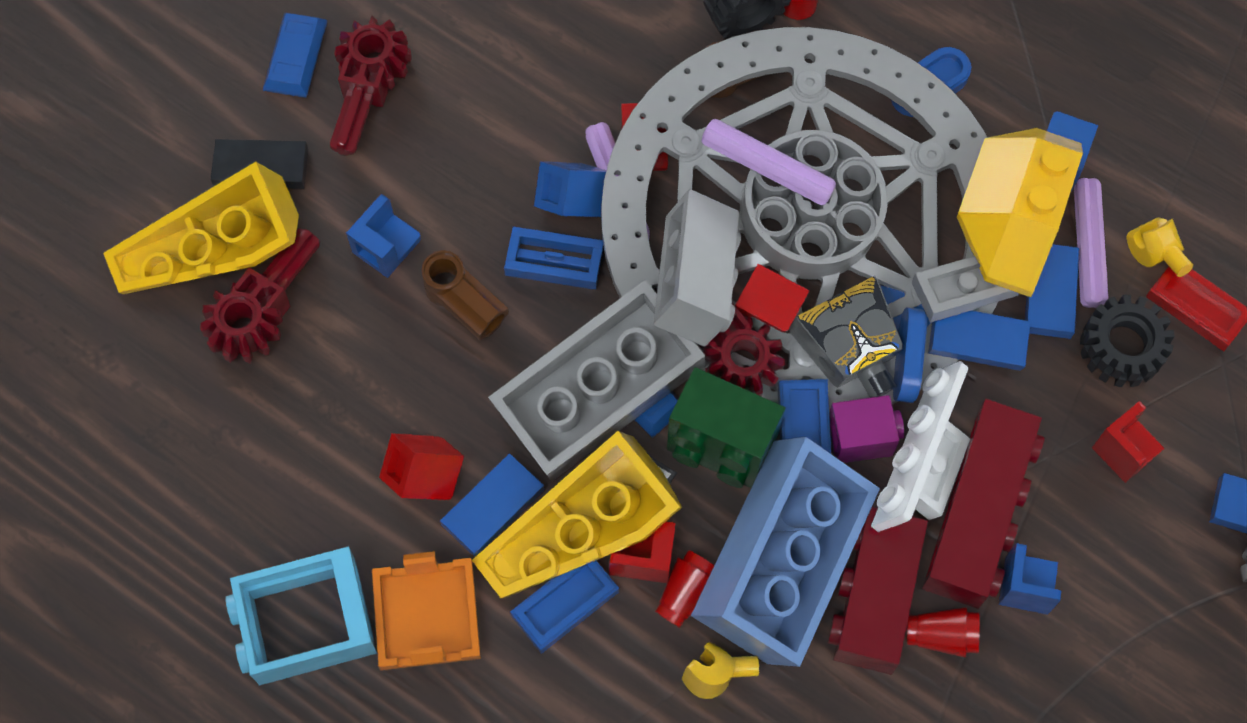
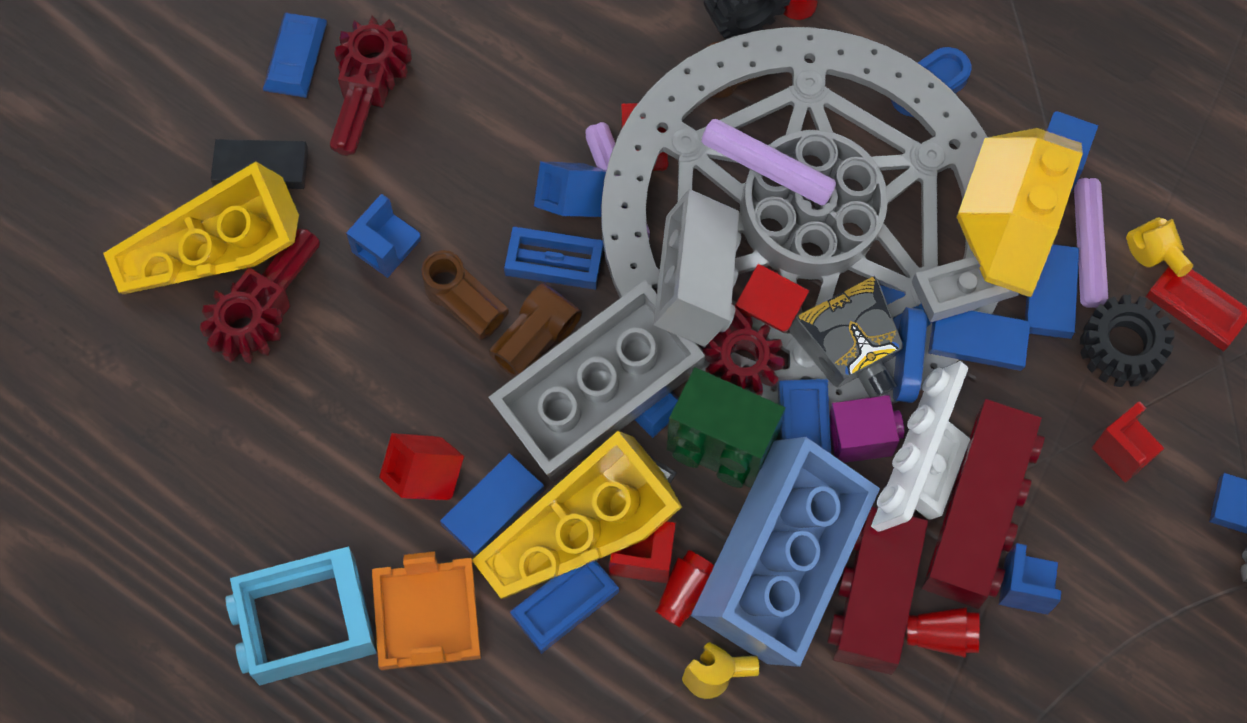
none -> reddish brown piece [489,283,582,377]

